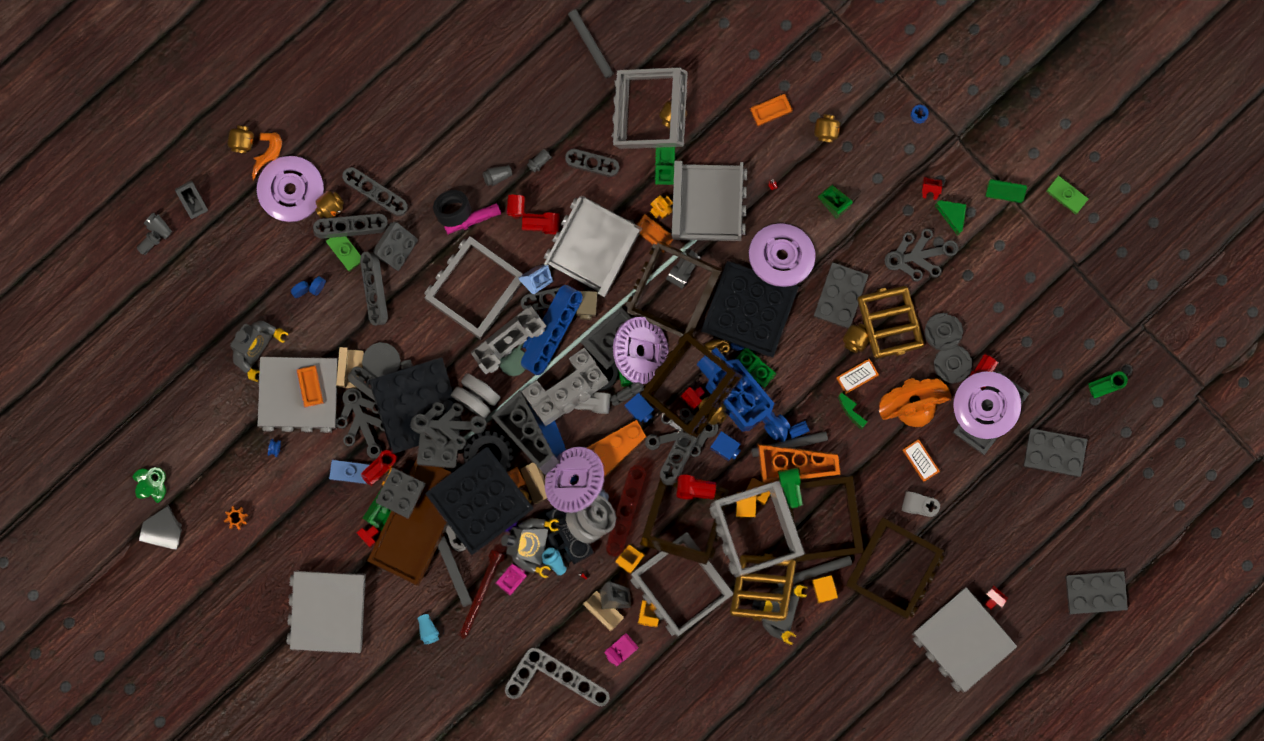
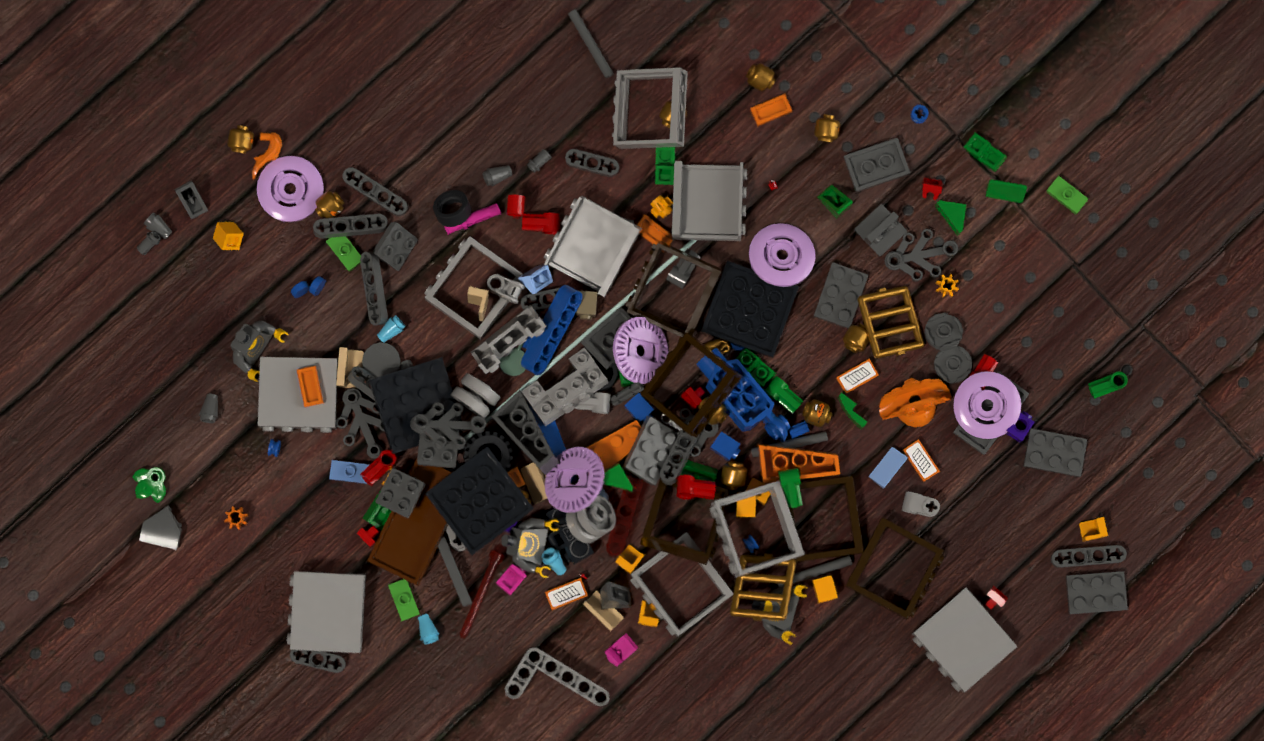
none -> dark grey cone [199,394,218,423]
none -> light orange panel [213,222,244,250]
none -> dark grey beam [290,650,346,673]
none -> medium azure cone [377,315,405,343]
none -> bright green plate [388,579,420,621]
none -> tan panel [467,286,489,321]
none -> light grey piece [487,274,525,304]
none -> tile [545,578,588,610]
none -> green slope [603,463,633,491]
none -> dark grey plate [622,416,679,486]
none -> green slope [680,459,718,482]
none -> pearl gold head [721,461,747,490]
none -> blue bush [742,534,759,554]
none -> pearl gold head [746,63,775,91]
none -> green piece [764,376,803,414]
none -> pearl gold head [802,399,832,427]
none -> dark grey plate [843,138,910,192]
none -> dark grey bracket [855,204,907,257]
none -> light blue slope [868,447,908,489]
none -> light orange gear [935,274,959,298]
none -> green slope [964,133,1007,172]
none -> dark purple brick [1006,411,1035,443]
none -> dark grey beam [1050,545,1127,568]
none -> light orange panel [1079,517,1108,542]

